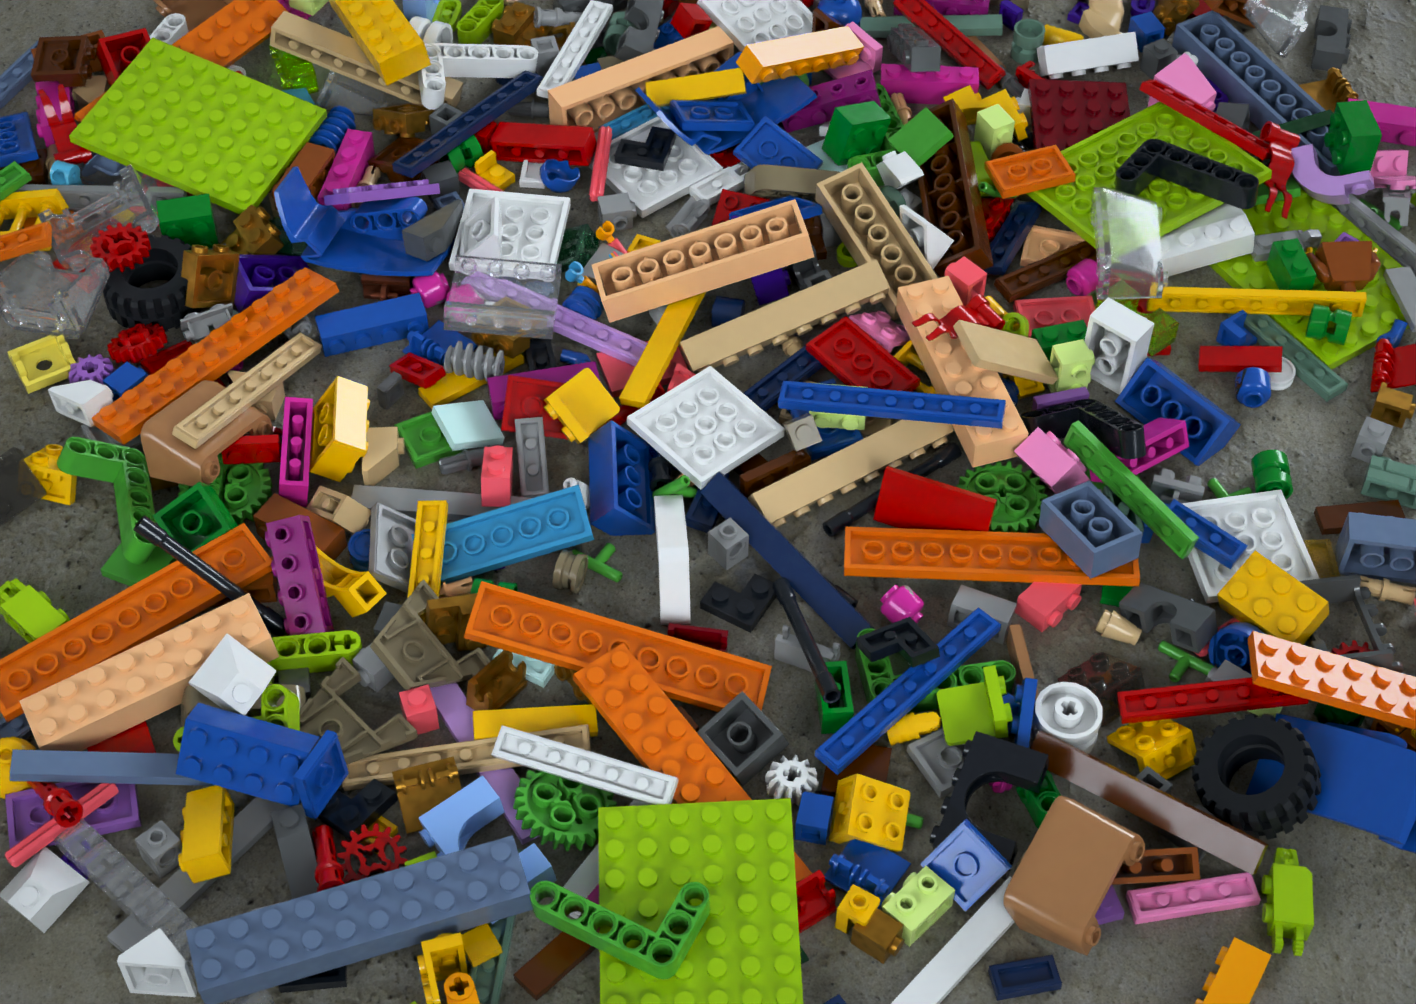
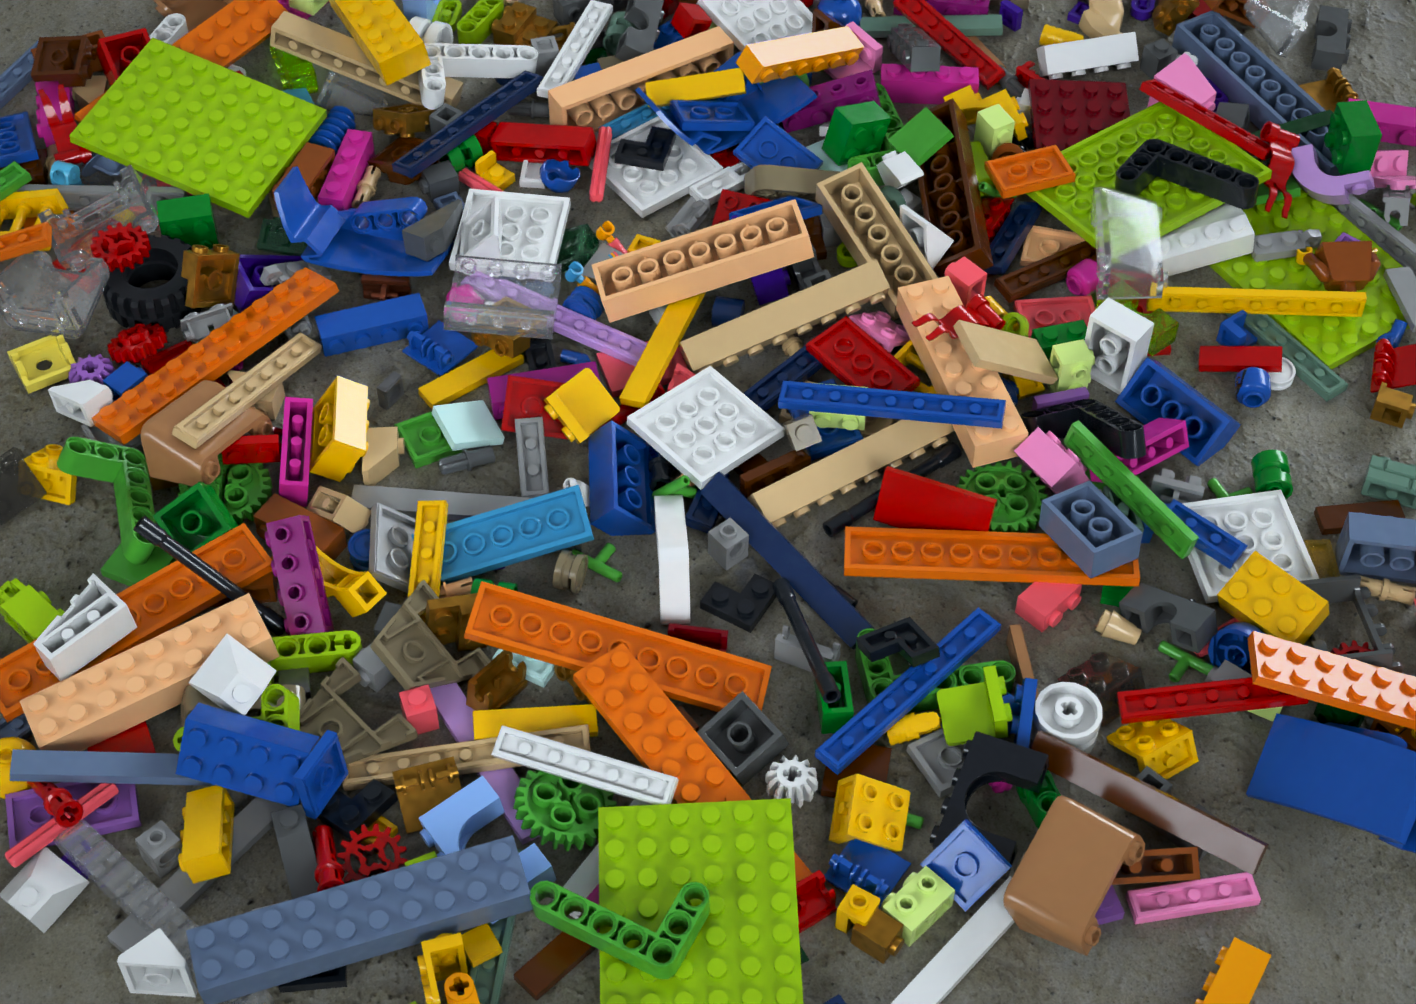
pearl gold plate [221,204,284,255] -> none
medium lavender plate [324,179,440,206] -> none
red plate [389,352,446,389] -> none
dark pink head [409,271,450,308] -> none
light grey piece [444,341,505,381] -> none
coral brick [481,445,513,507] -> none
light grey pin [533,6,607,29] -> none
light grey brick [597,192,637,232] -> none
blue panel [794,792,834,845] -> none
dark pink head [880,584,924,624] -> none
light nougat axle [890,93,912,125] -> none
light grey hinge [947,585,1017,645] -> none
dark blue tile [988,954,1062,1001] -> none
sand green wheel [1011,19,1045,64] -> none
blue brick [1128,11,1165,53] -> none
black tyre [1192,714,1321,840] -> none
lime hinge [1261,848,1314,956] -> none
green brick [1267,238,1317,291] -> none
green wheel [1305,304,1352,345] -> none
light grey brick [1351,416,1394,463] -> none
none -> white wedge [33,573,137,681]
none -> light grey hinge [260,260,332,286]

